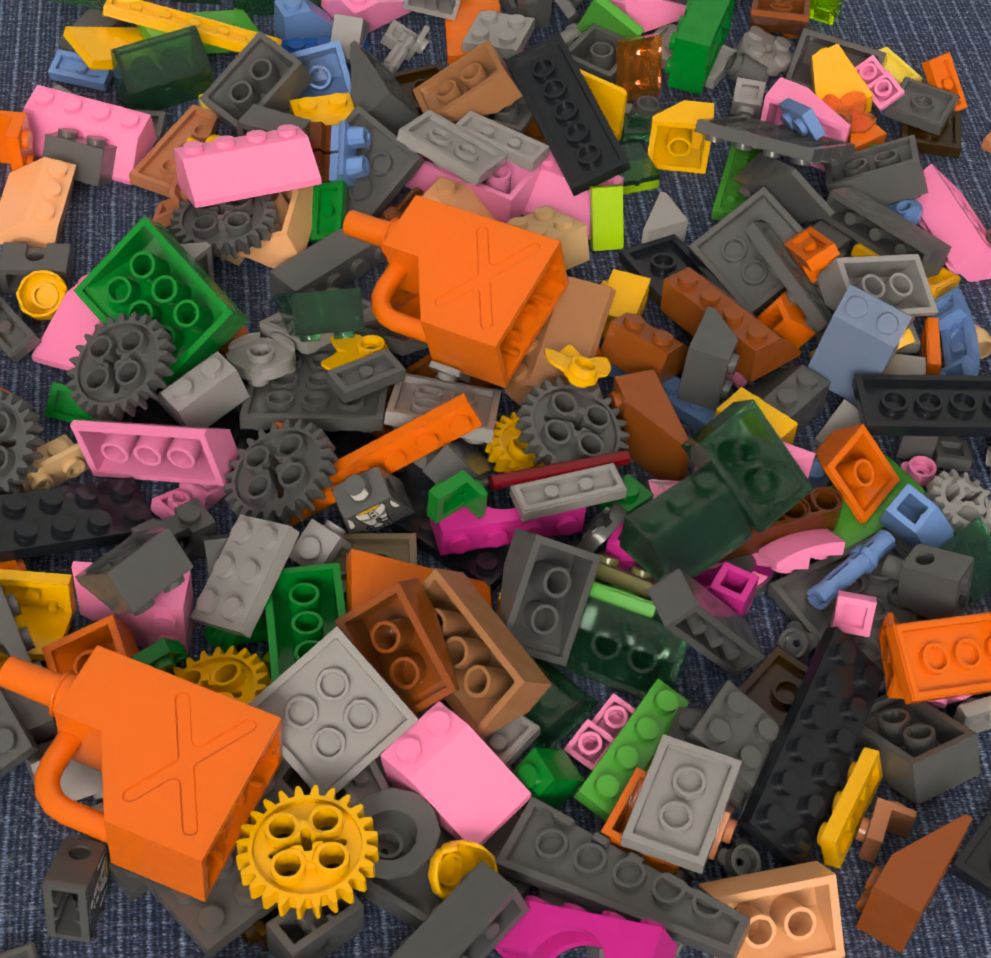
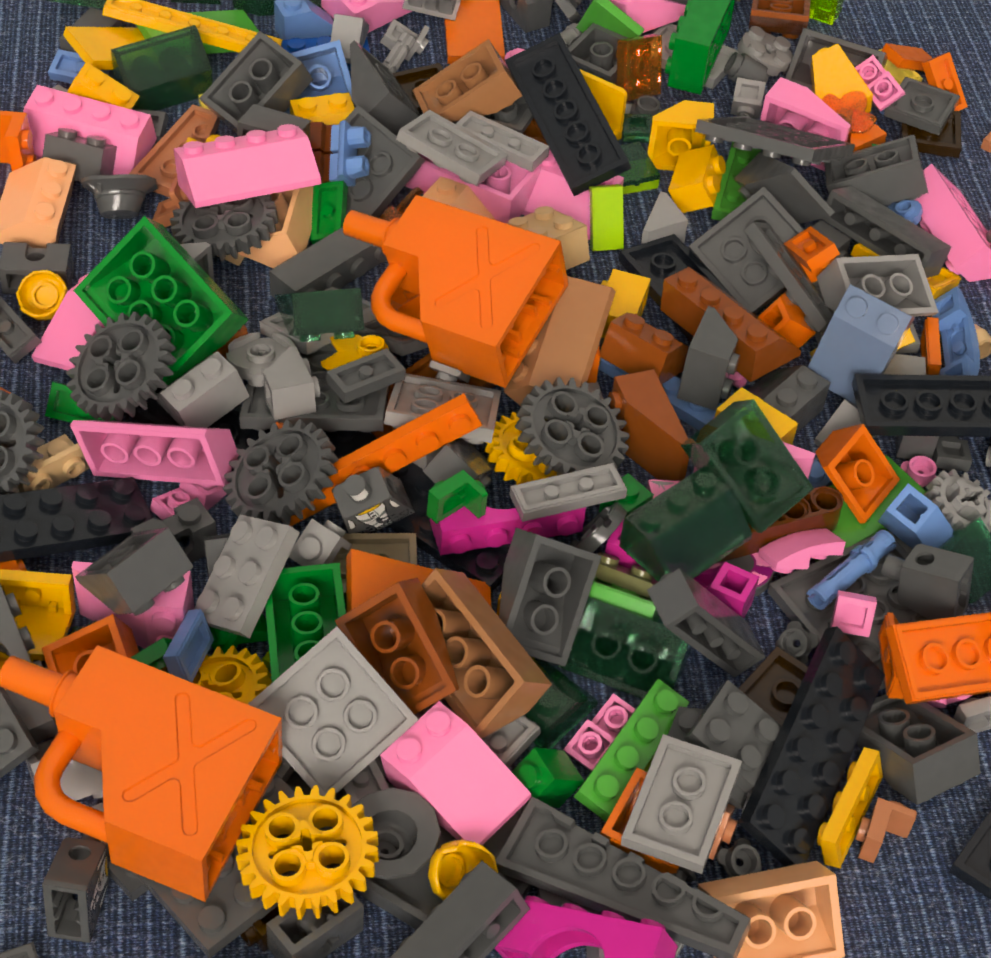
light grey plate [462,10,535,59] -> none
dark red bar [488,450,630,490] -> none
yellow plate [544,345,611,388] -> none
medium blue plate [778,98,826,141] -> none
dark orange slope [855,814,973,953] -> none
none -> yellow brick [67,61,140,110]
none -> dark grey hat [81,174,158,219]
none -> medium blue tile [163,609,214,682]
none -> light grey slope [263,346,320,420]
none -> yellow brick [668,144,726,213]
none -> orange tile [882,43,932,71]

